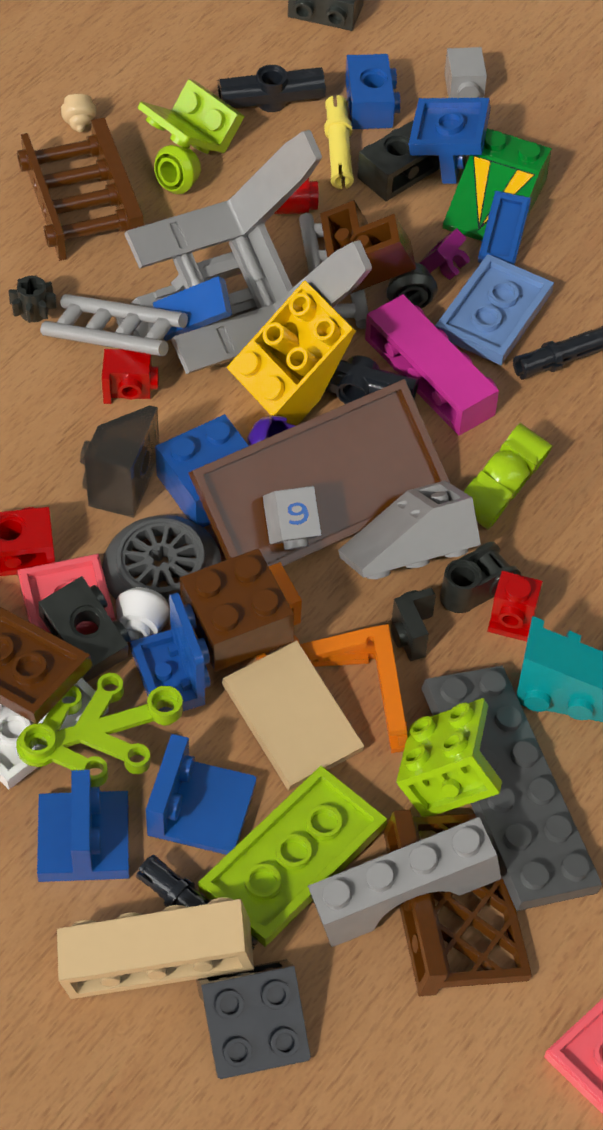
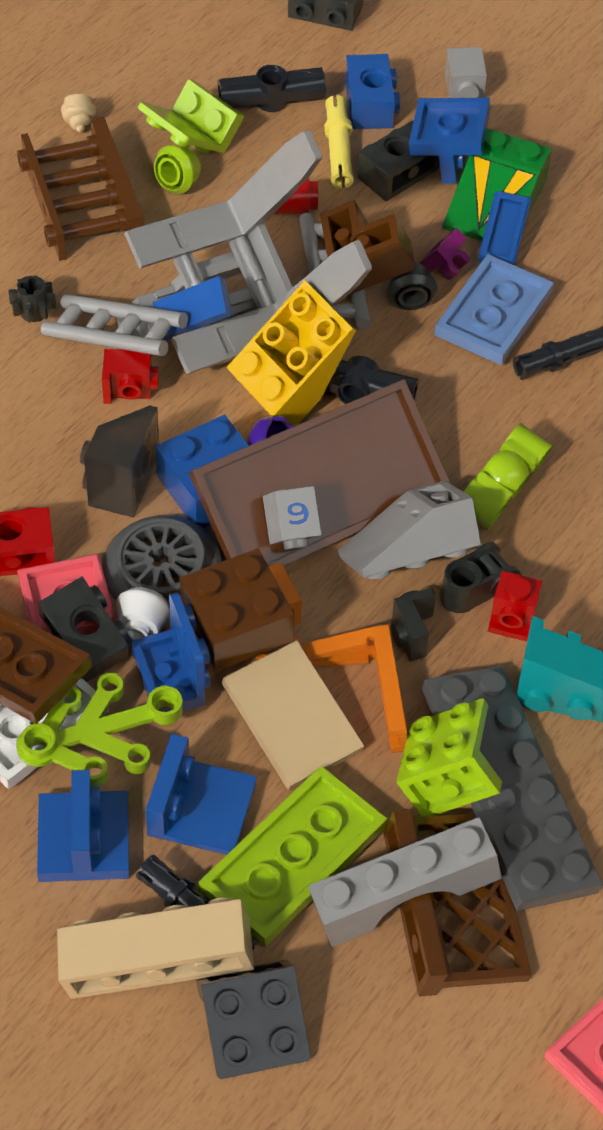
dark pink brick [365,295,499,436] -> none

